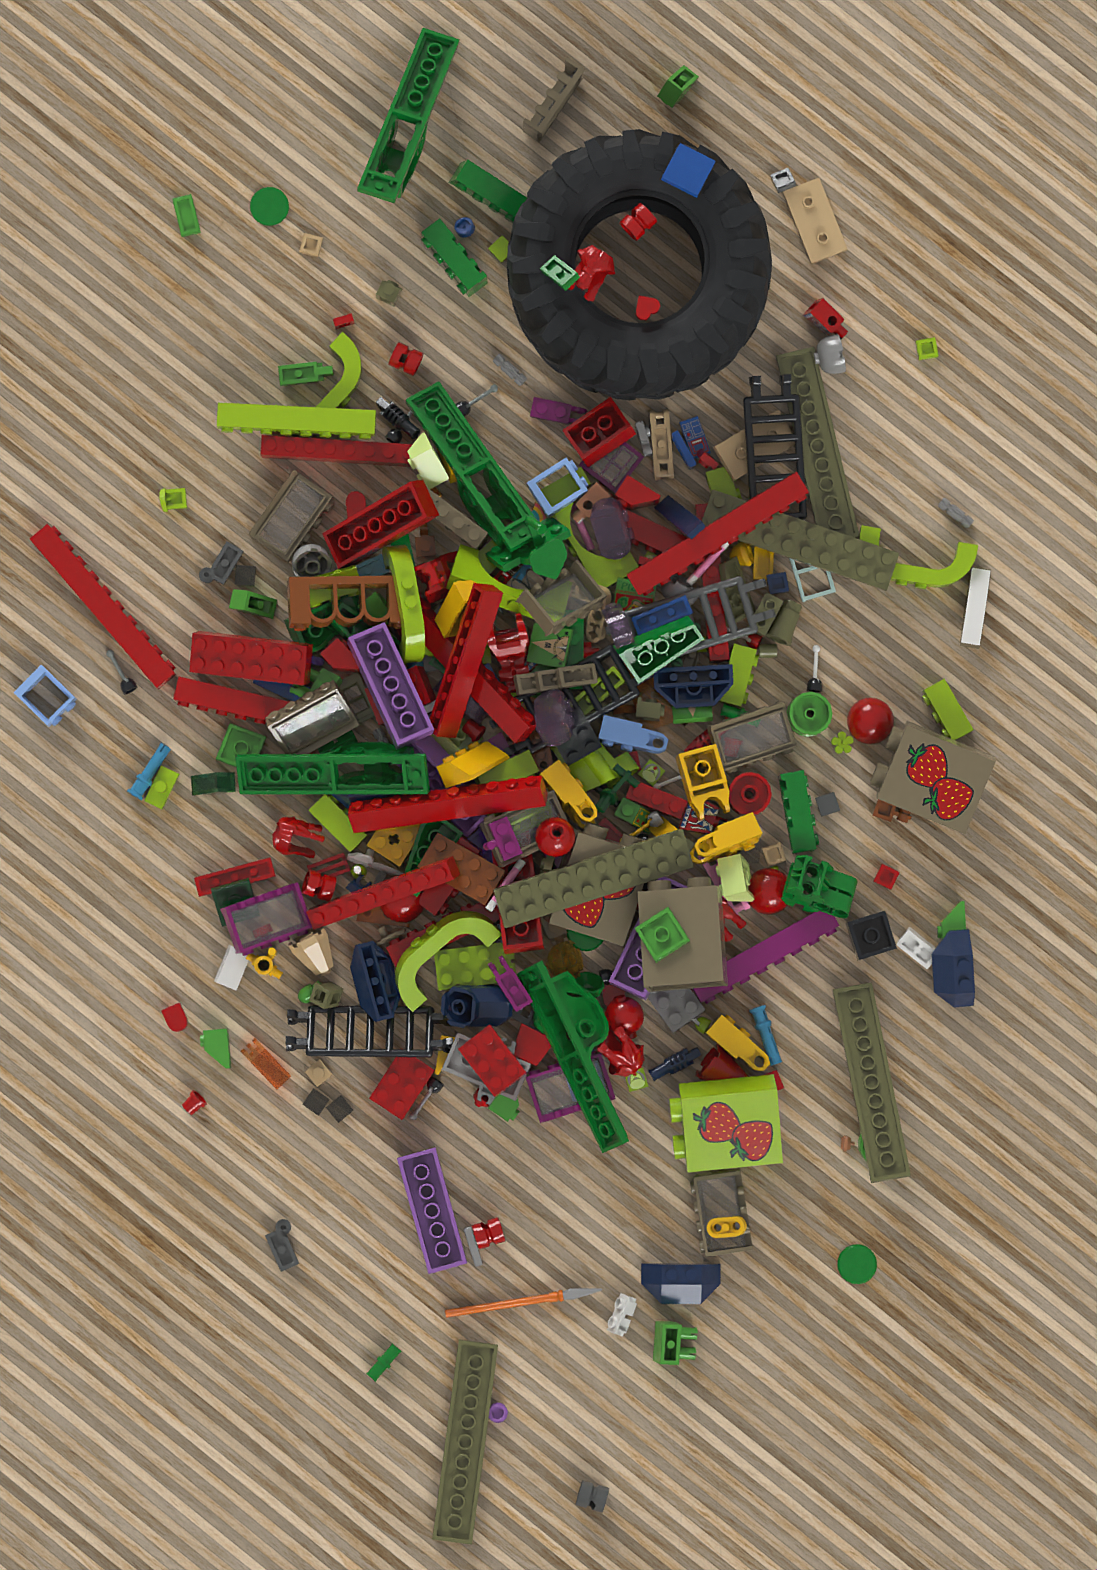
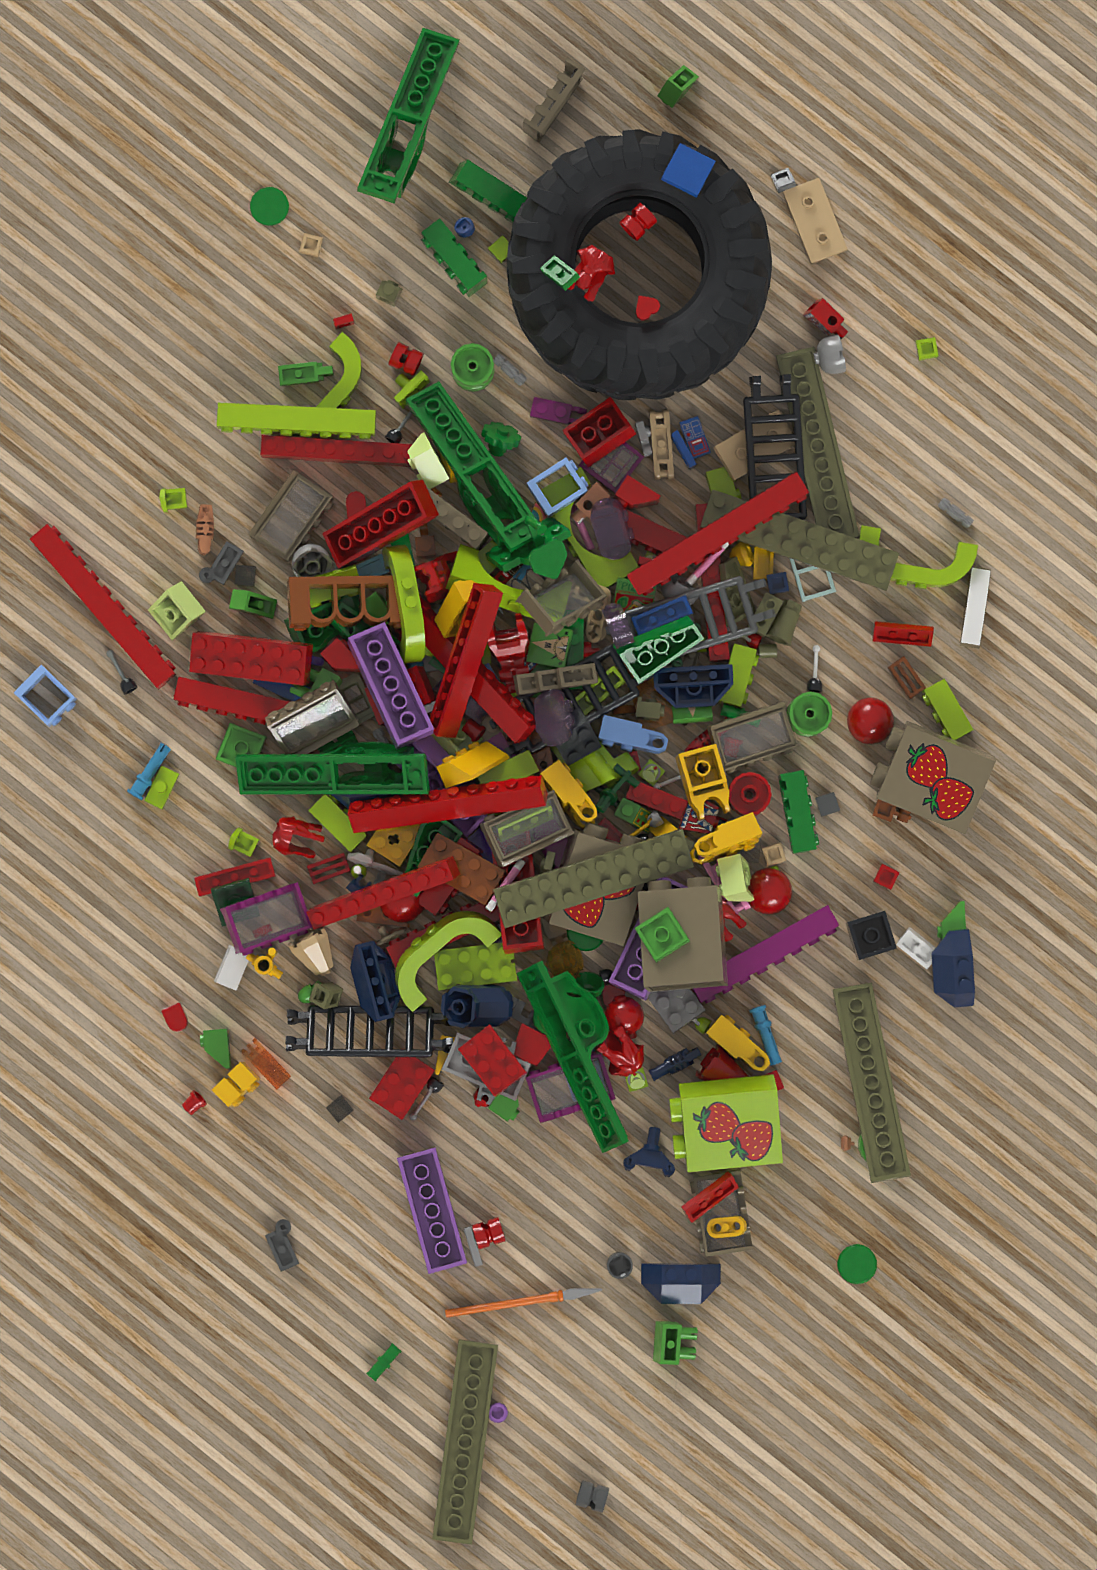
bright green tile [172,194,201,237] -> none
clear green slope [191,772,236,796] -> none
red wheel [301,869,336,901] -> none
clear smoke tile [302,1088,330,1116] -> none
tan plate [305,1059,333,1087] -> none
black hinge [376,397,421,439] -> none
hinge [456,385,498,417] -> none
magenta plate [483,816,522,861] -> none
magenta hinge [488,955,533,1012] -> none
red piece [535,817,575,857] -> none
white hinge [607,1293,637,1337] -> none
dark blue tile [654,495,706,539] -> none
red plate [696,448,719,470] -> none
green connector [781,855,858,918] -> none
lime plant [831,731,853,754] -> none
none -> yellowish green slope [148,581,206,640]
none -> nougat hinge [196,504,214,555]
none -> yellow piece [212,1062,260,1107]
none -> lime tile [228,827,259,857]
none -> lime tile [394,370,430,409]
none -> bright green wheel [451,343,495,392]
none -> green plant [481,422,522,457]
none -> dark grey wheel [607,1252,633,1279]
none -> dark blue axle [623,1127,675,1177]
none -> red plate [681,1171,739,1223]
none -> red plate [872,621,934,647]
none -> dark orange tile [887,656,926,700]

